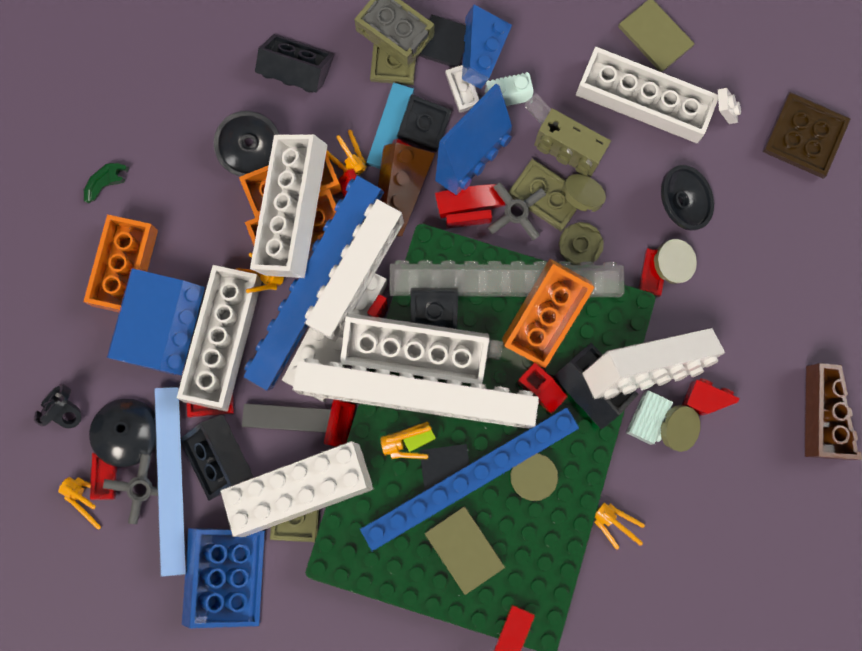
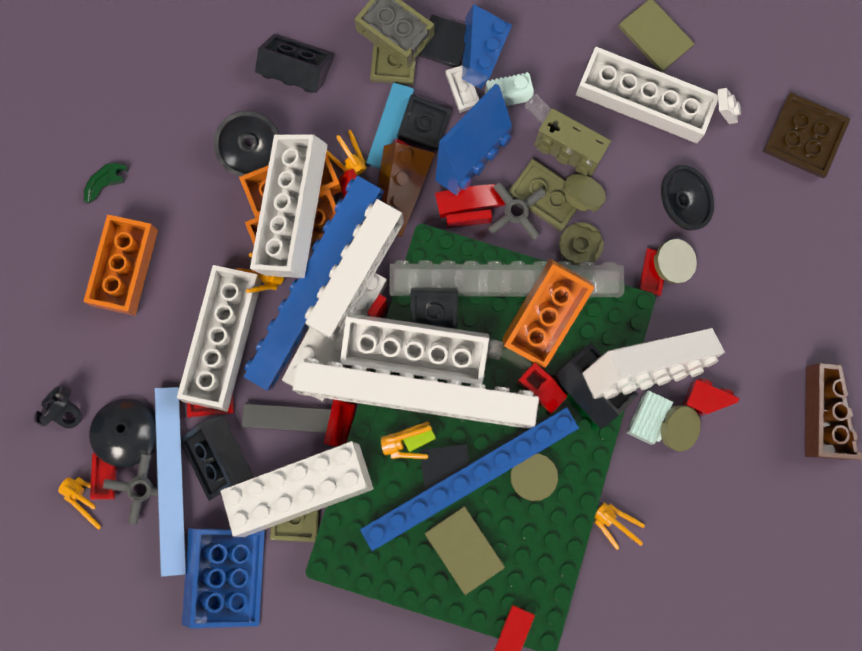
blue slope [107,268,205,376] -> none

